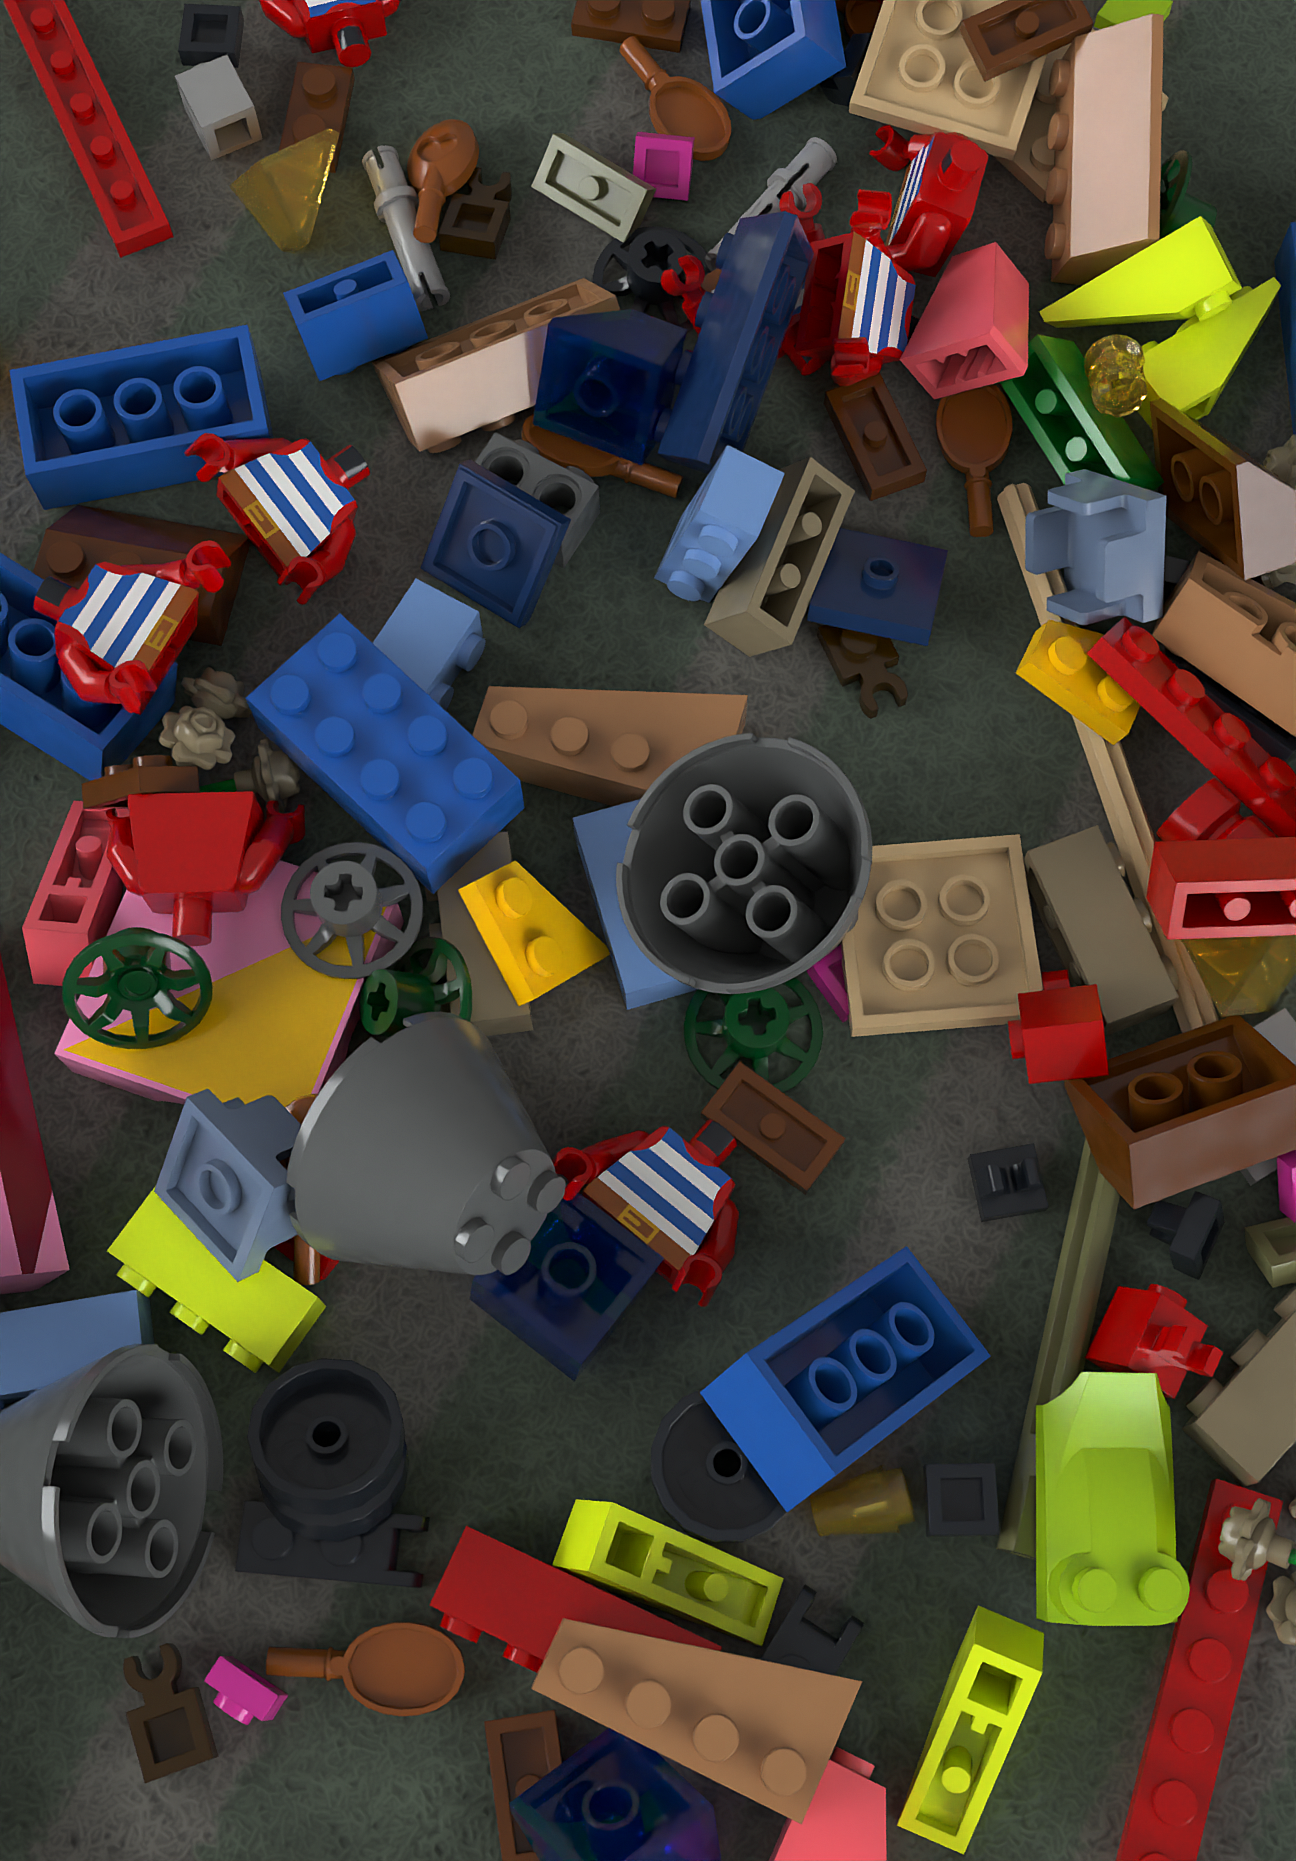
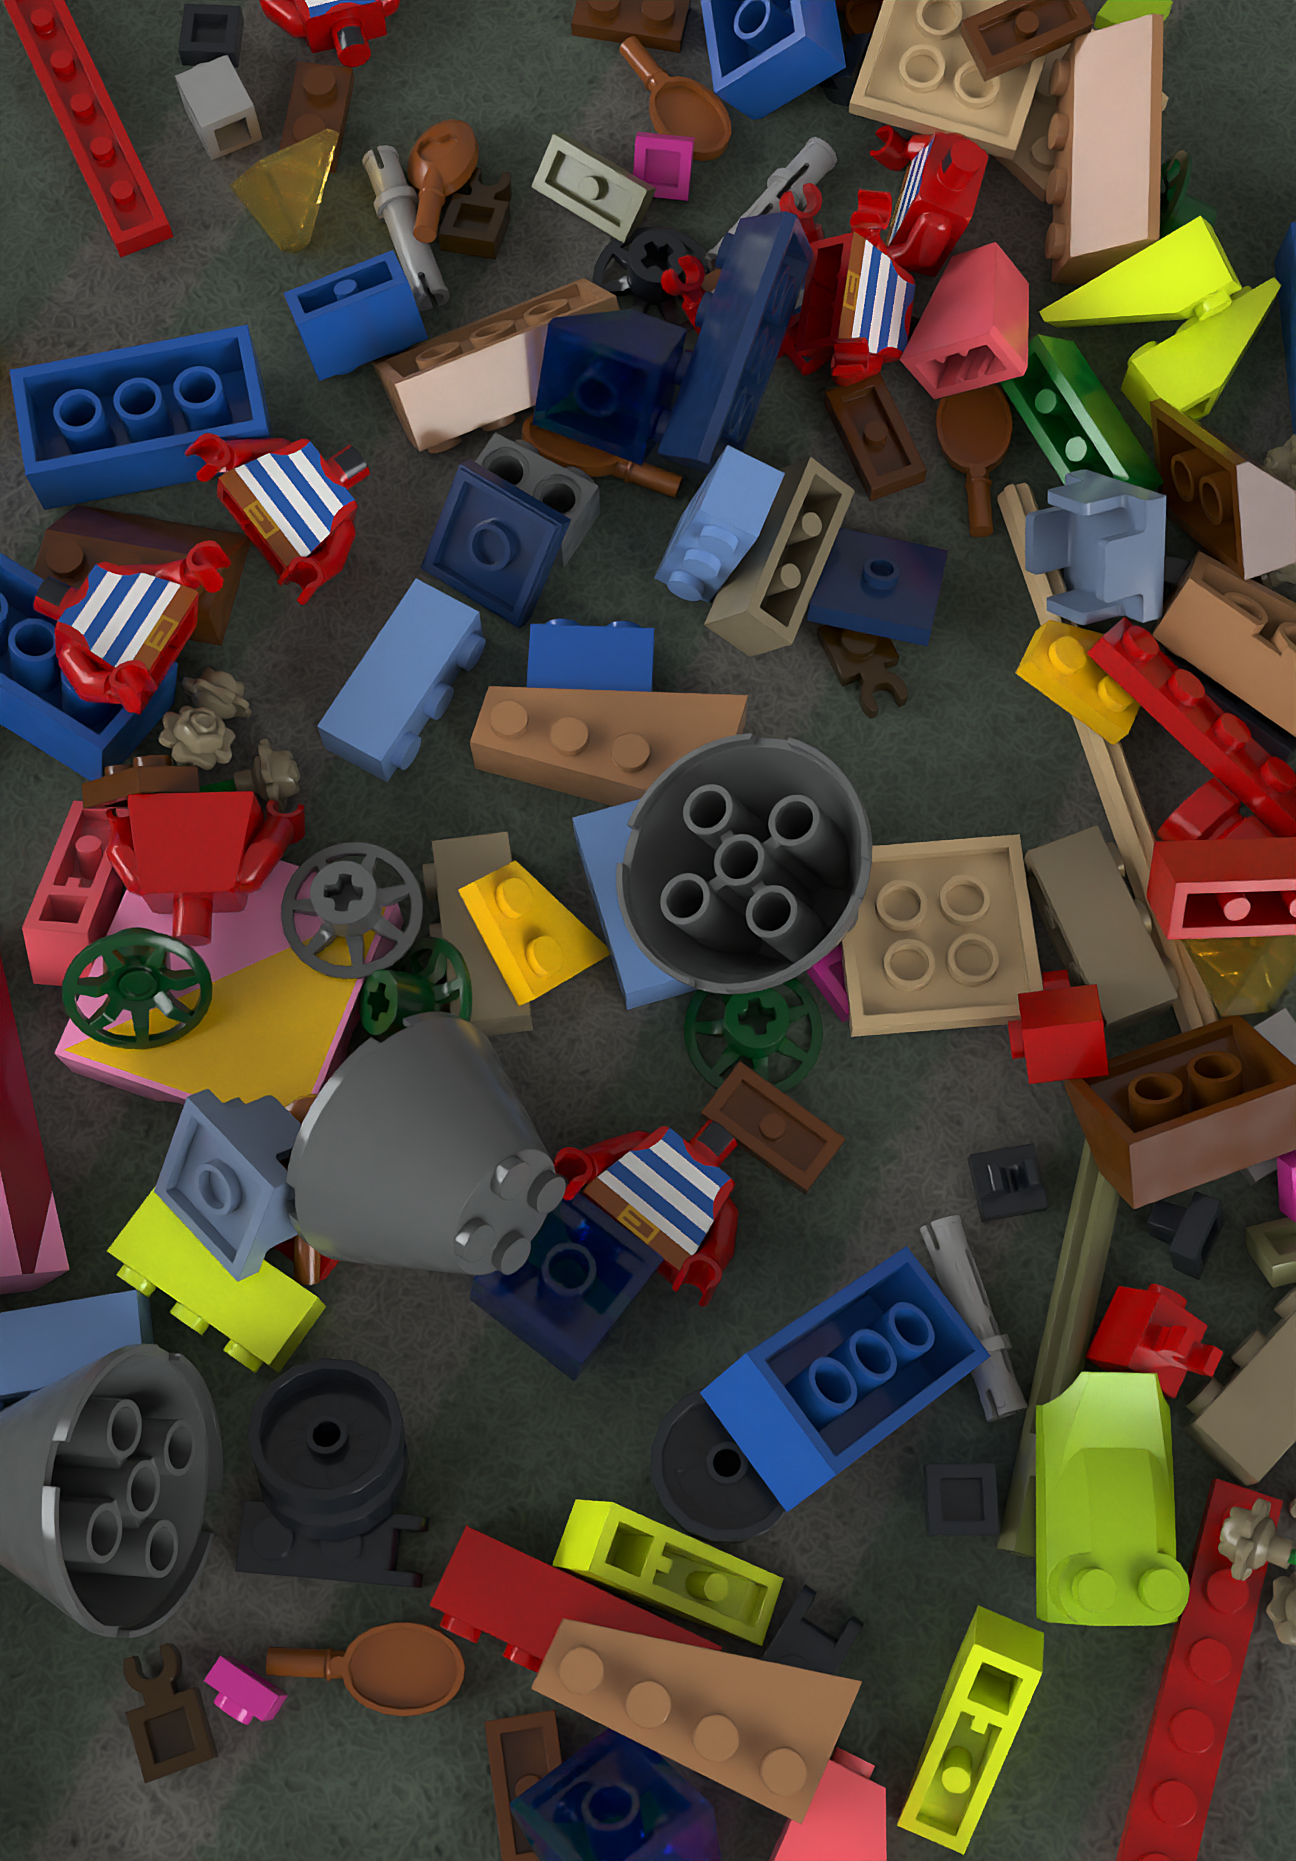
blue brick [246,613,525,894] -> none
clear yellow cone [810,1464,916,1537] -> none
clear yellow bush [1084,335,1147,417] -> none
none -> blue brick [527,619,654,692]
none -> light grey pin [920,1215,1028,1422]

